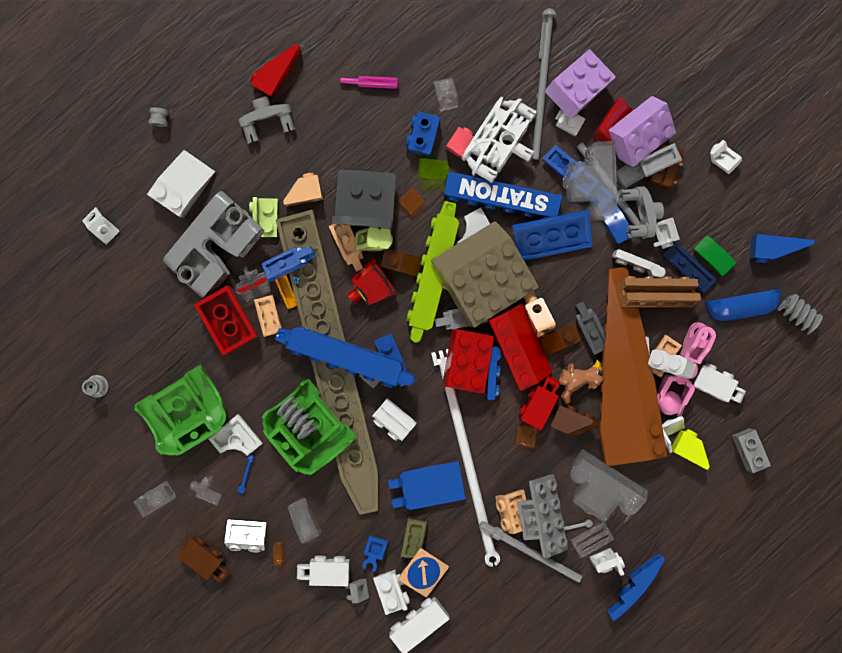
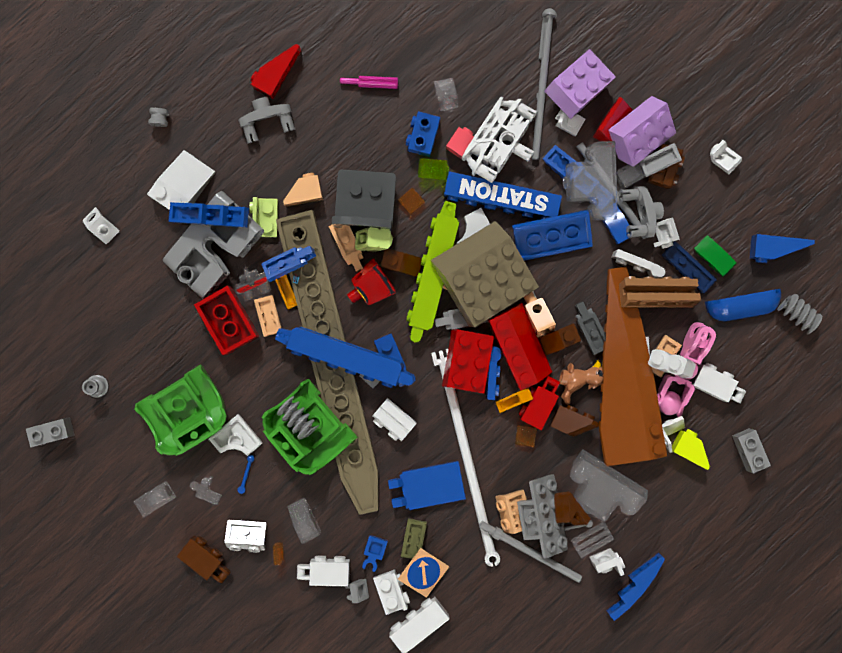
none -> light grey brick [26,417,75,447]
none -> blue slope [169,202,249,228]
none -> light orange piece [496,388,533,413]
none -> reddish brown slope [554,492,590,526]

